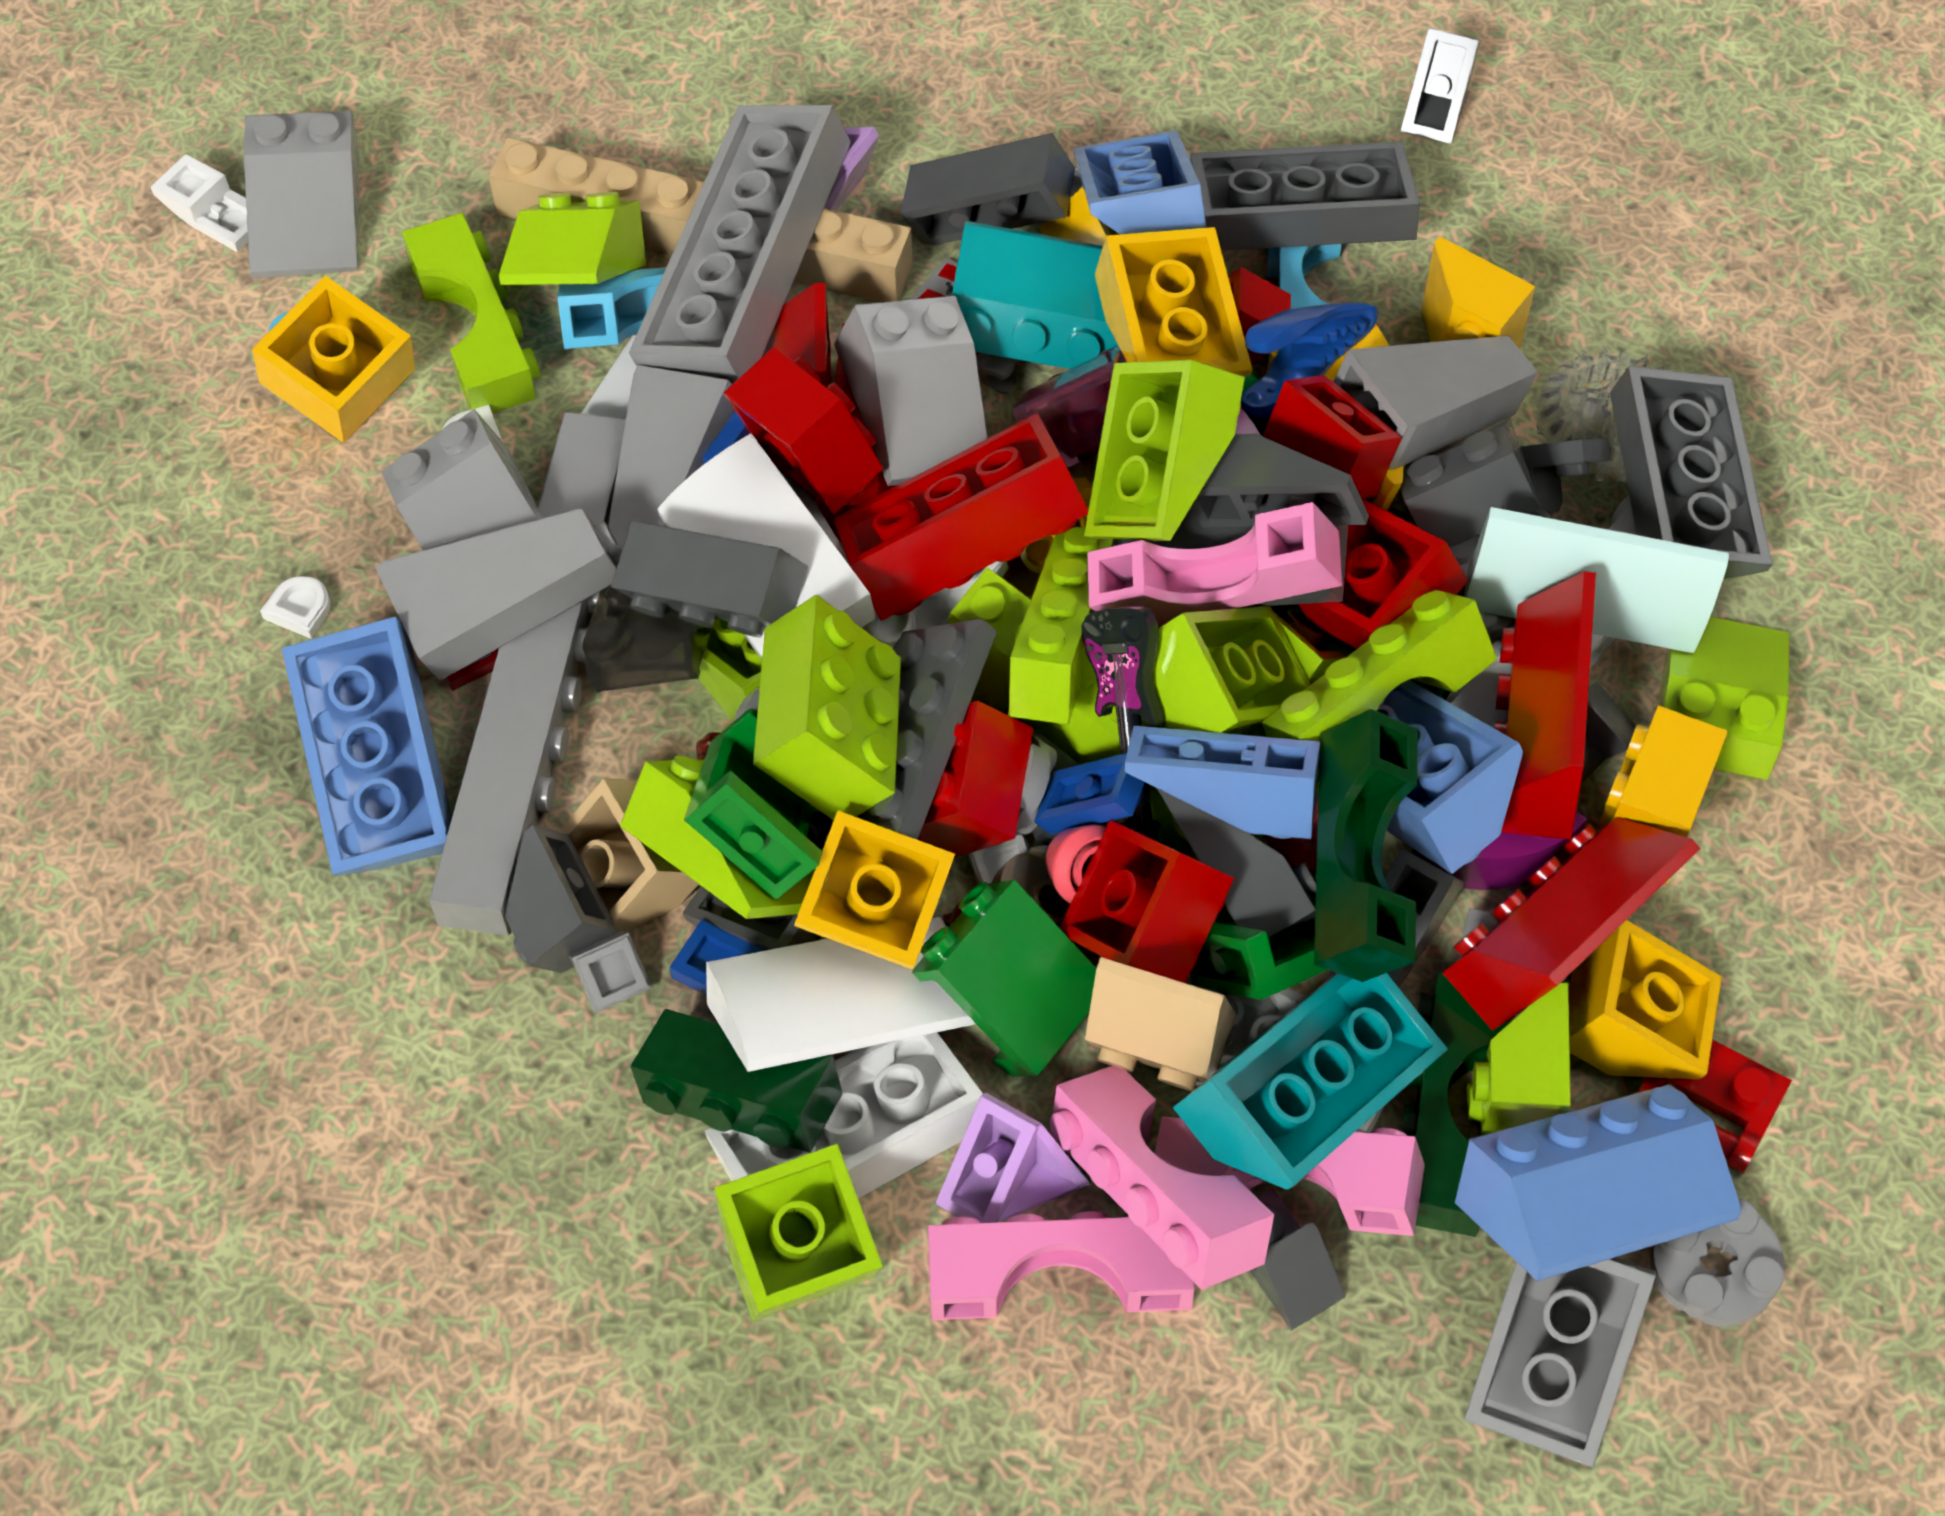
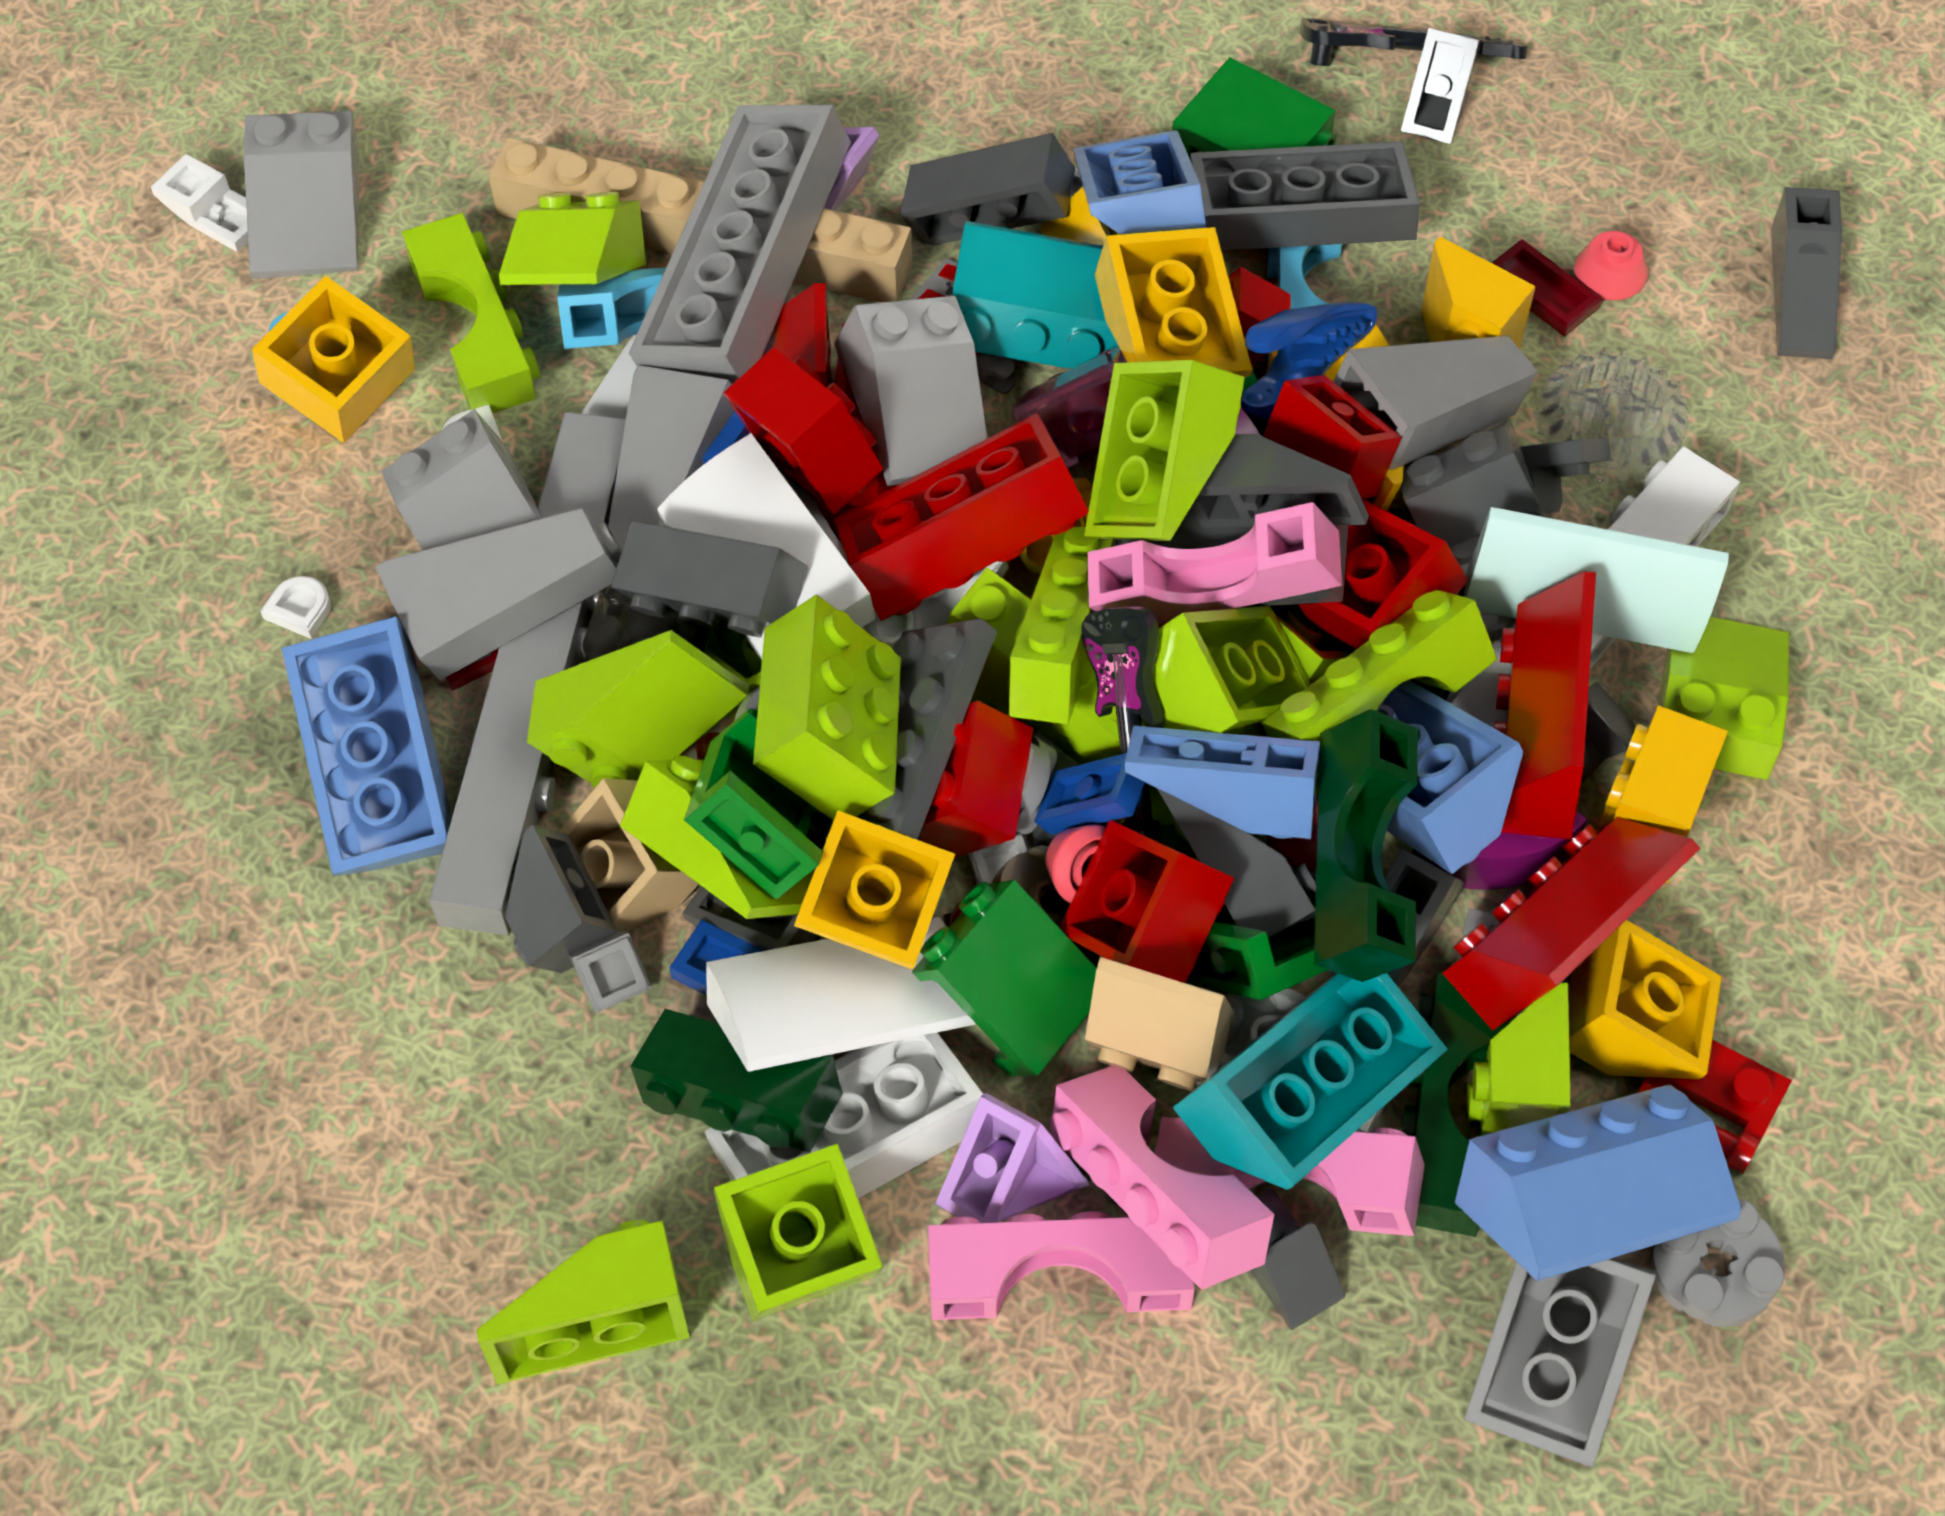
dark grey slope [1610,366,1773,579] -> none
none -> lime slope [476,1220,690,1385]
none -> lime slope [527,630,749,788]
none -> green panel [1172,57,1337,159]
none -> black piece [1299,18,1528,66]
none -> dark red tile [1492,239,1603,337]
none -> coral cone [1574,231,1648,301]
none -> dark grey slope [1771,187,1842,359]

